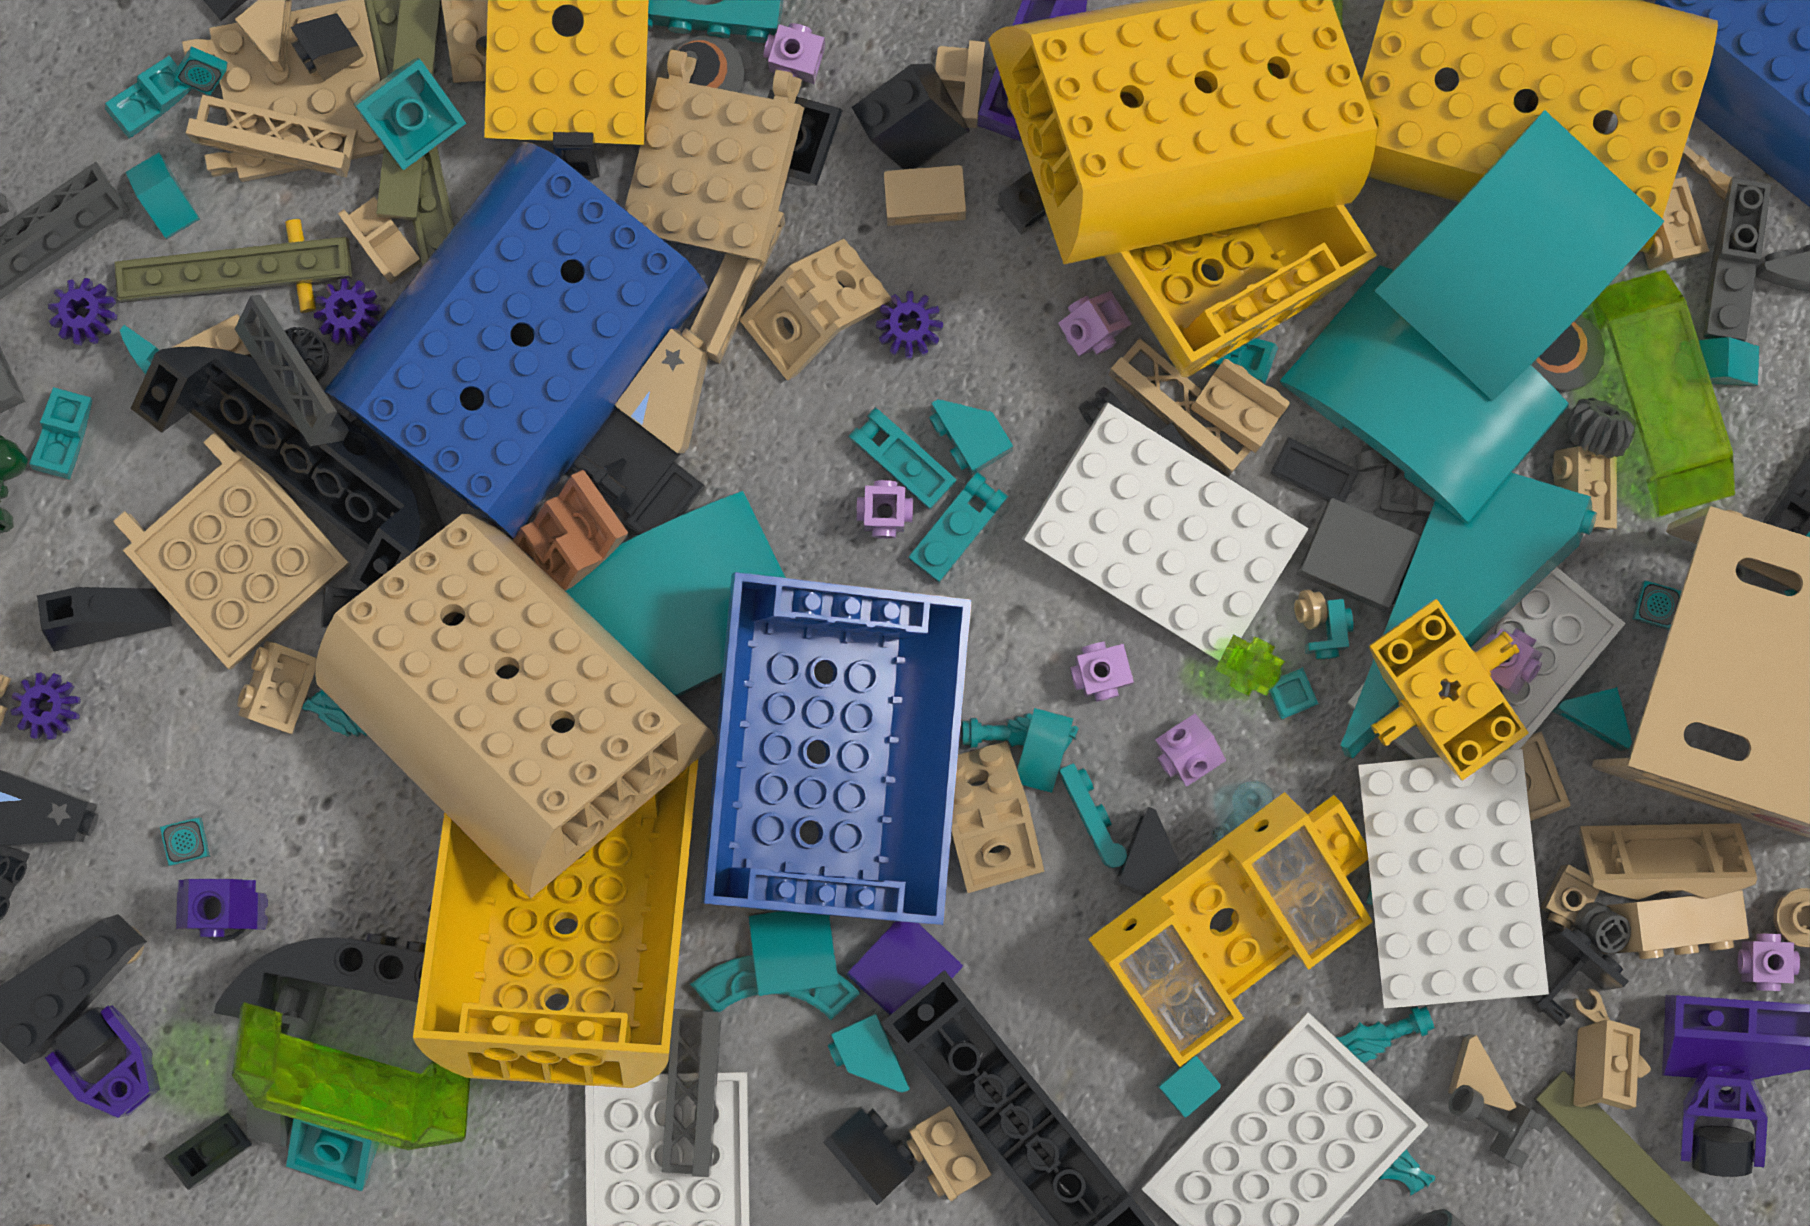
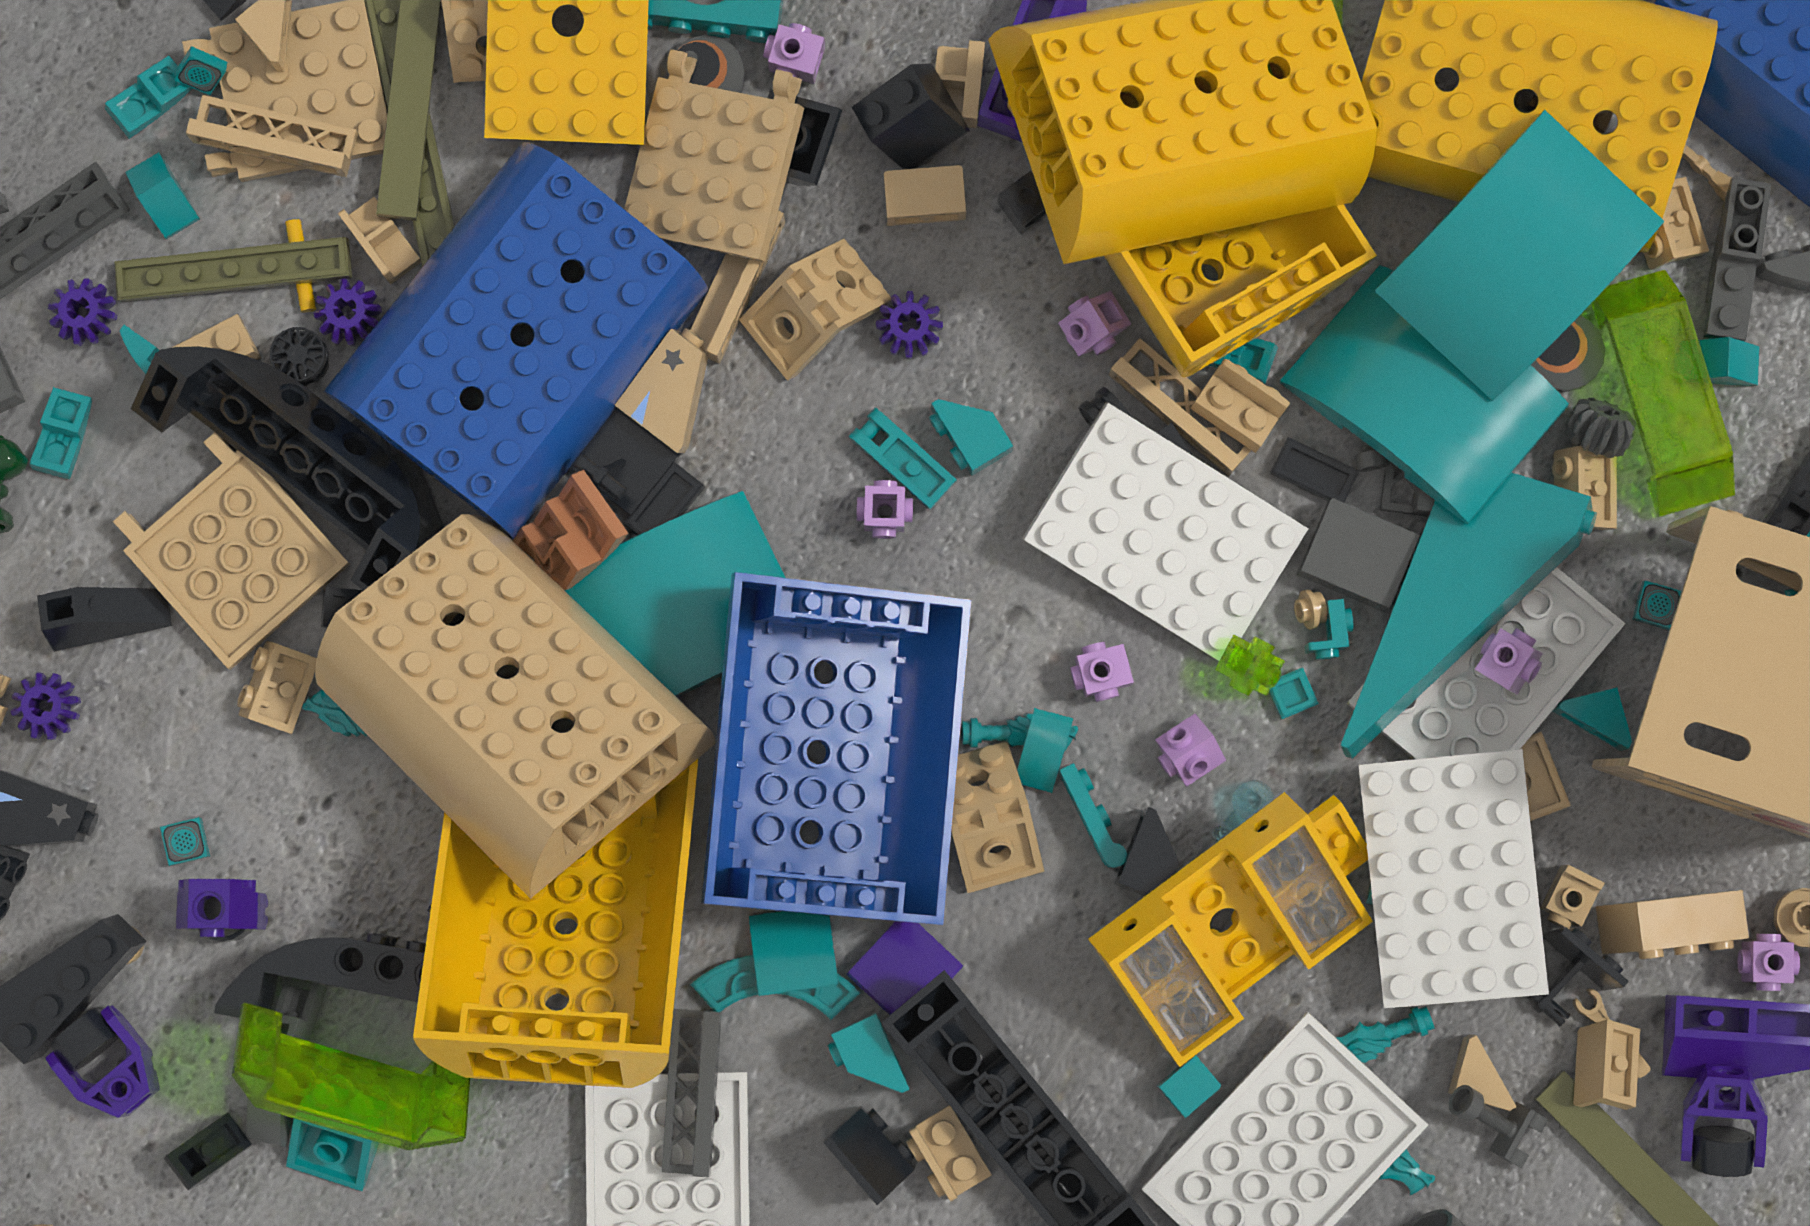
dark grey fence [235,295,349,446] -> none
black slope [291,13,364,81] -> none
teal slope [353,58,467,170] -> none
black tile [553,132,600,178] -> none
teal plate [908,472,1009,583] -> none
yellow slope [1369,599,1529,781] -> none
dark grey wheel [1575,902,1631,954] -> none
tan slope [1579,823,1757,900] -> none

